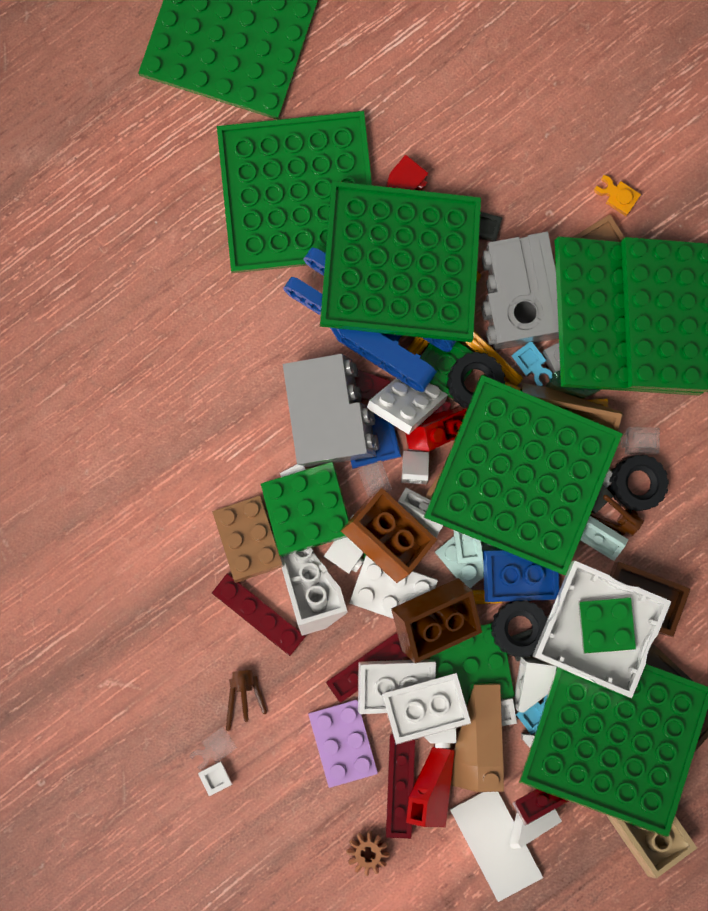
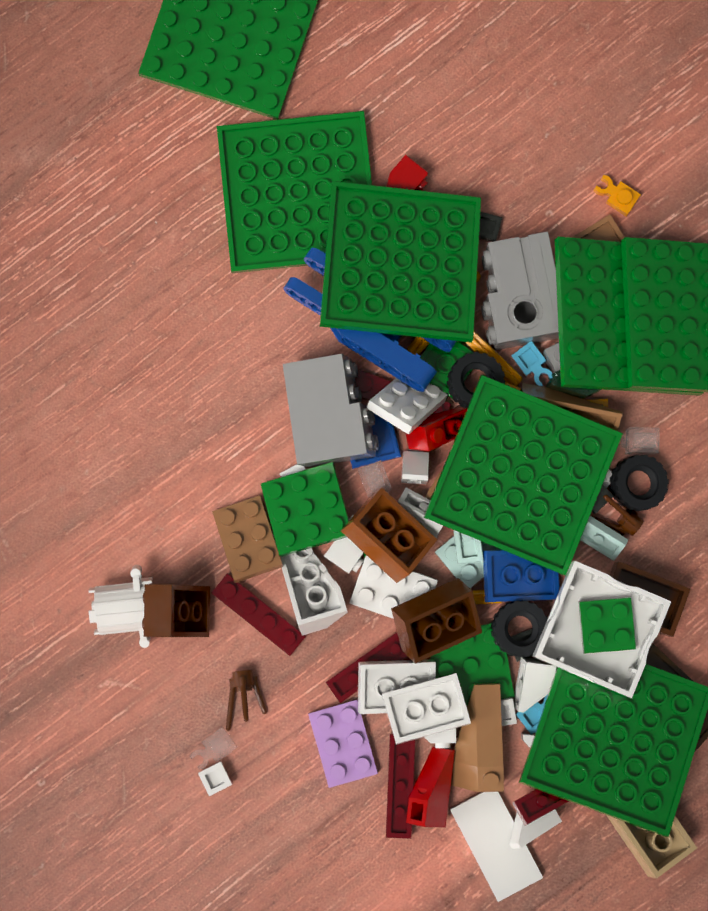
nougat gear [346,831,390,876] -> none
none -> white container [88,565,153,648]
none -> reddish brown brick [142,584,210,637]

